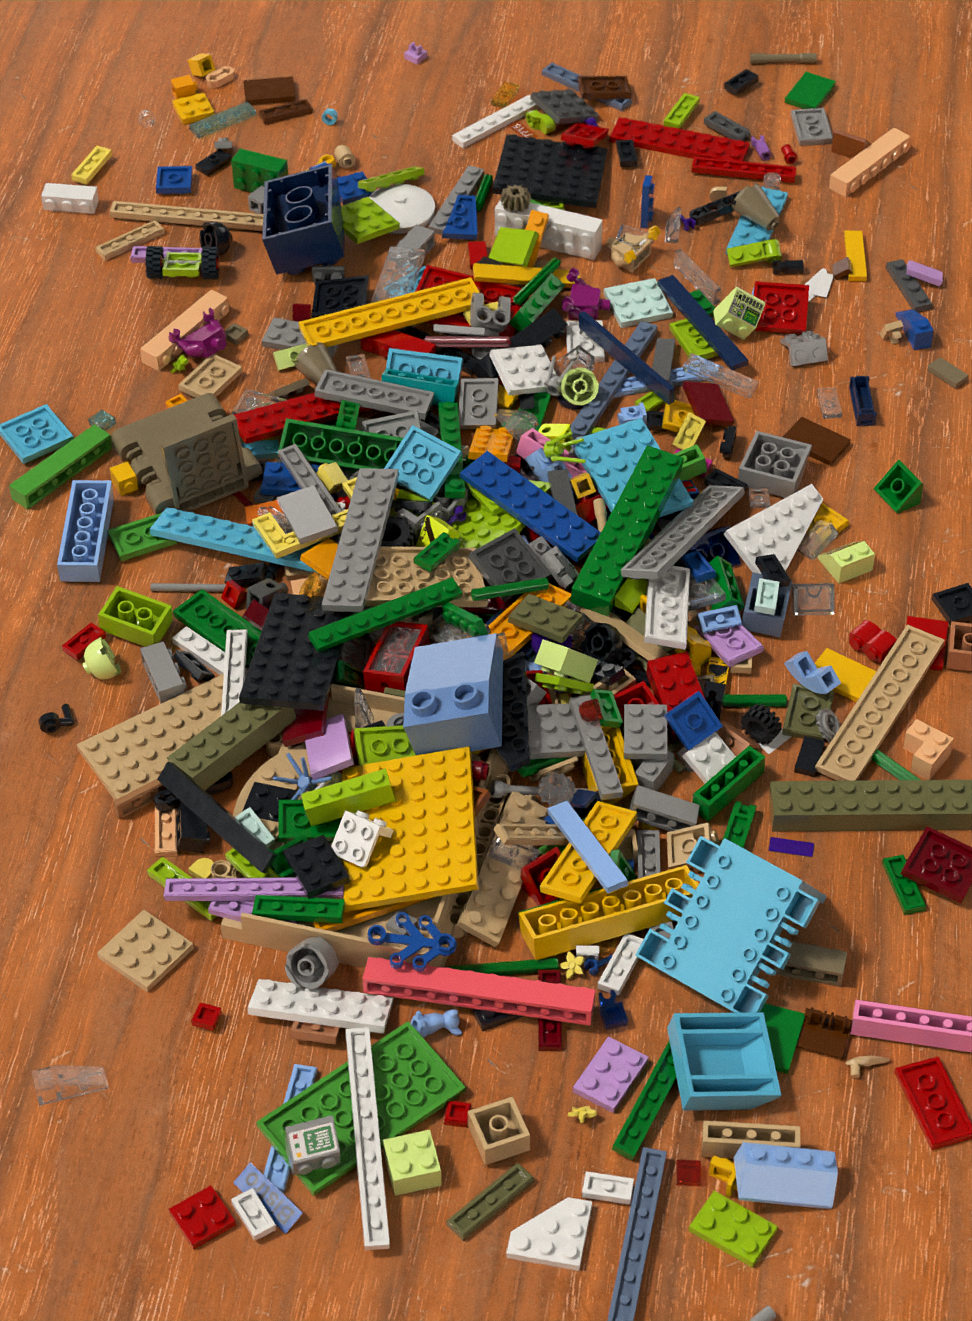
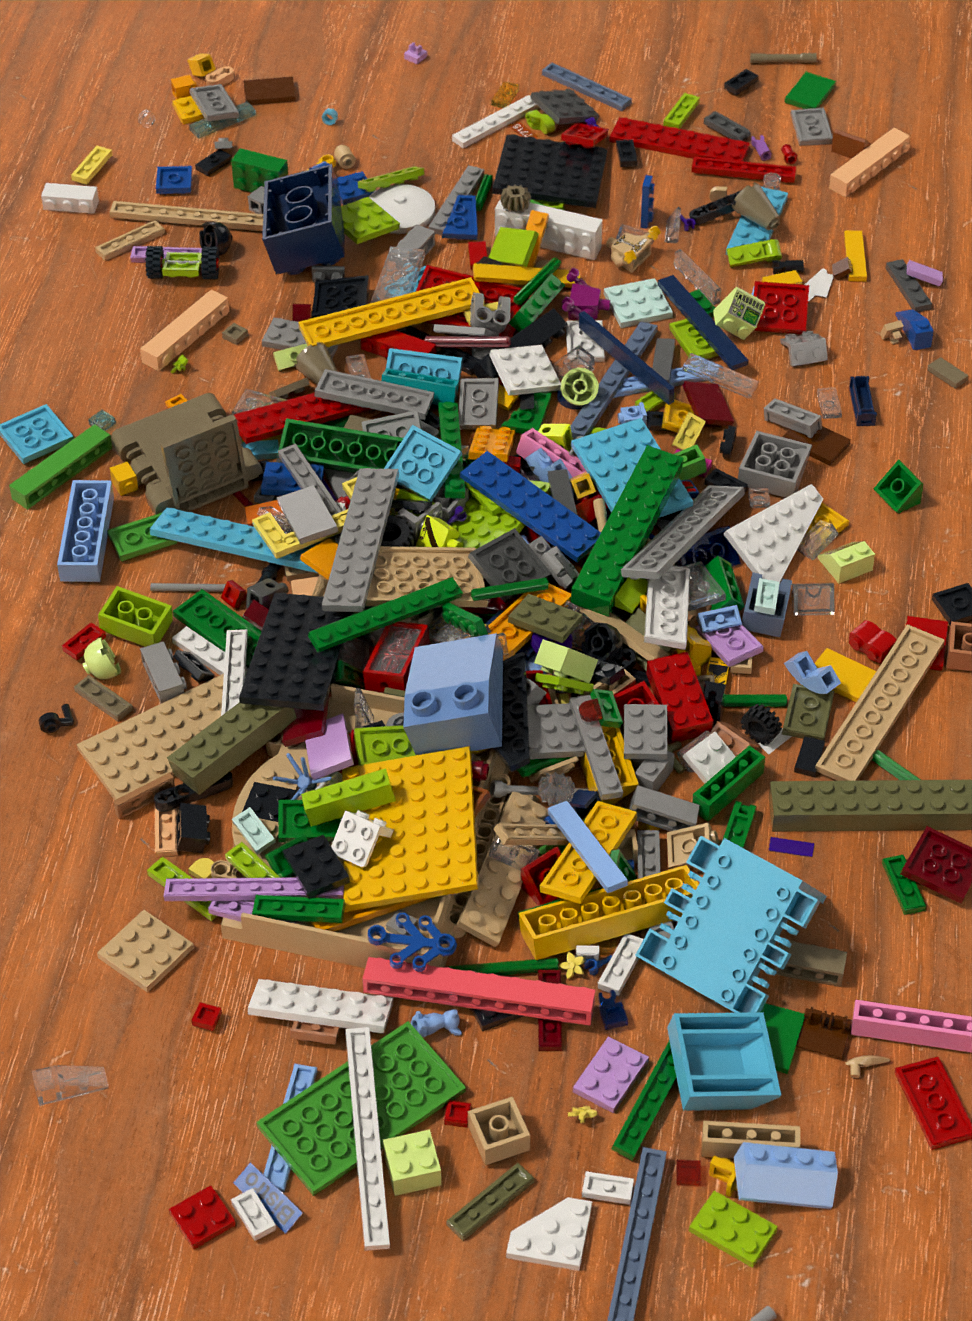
black tile [157,761,278,874] -> none
magenta torso [169,308,227,357] -> none
tan plate [178,354,243,398] -> none
black plate [224,562,268,585] -> none
reddish brown tile [259,99,312,125] -> none
light grey brick [285,936,339,989] -> none
slope [285,1115,340,1175] -> none
clear yellow plate [299,571,321,597] -> none
light yellow brick [316,462,348,494] -> none
green plate [336,400,360,430] -> none
green plate [414,532,462,572] -> none
clear slope [493,409,539,442] -> none
light grey plant [544,356,575,396] -> none
lime plant [544,432,586,463] -> none
reddish brown tile [577,76,632,99] -> none
blue plate [664,691,723,751] -> none
blue tile [680,550,716,583] -> none
black plate [755,554,791,588] -> none
light grey gear [816,708,840,742] -> none
light nougat brick [903,719,954,780] -> none
none -> dark tan tile [74,675,133,722]
none -> light grey tile [190,84,239,122]
none -> yellow tile [762,270,802,285]
none -> light grey container [764,398,822,438]

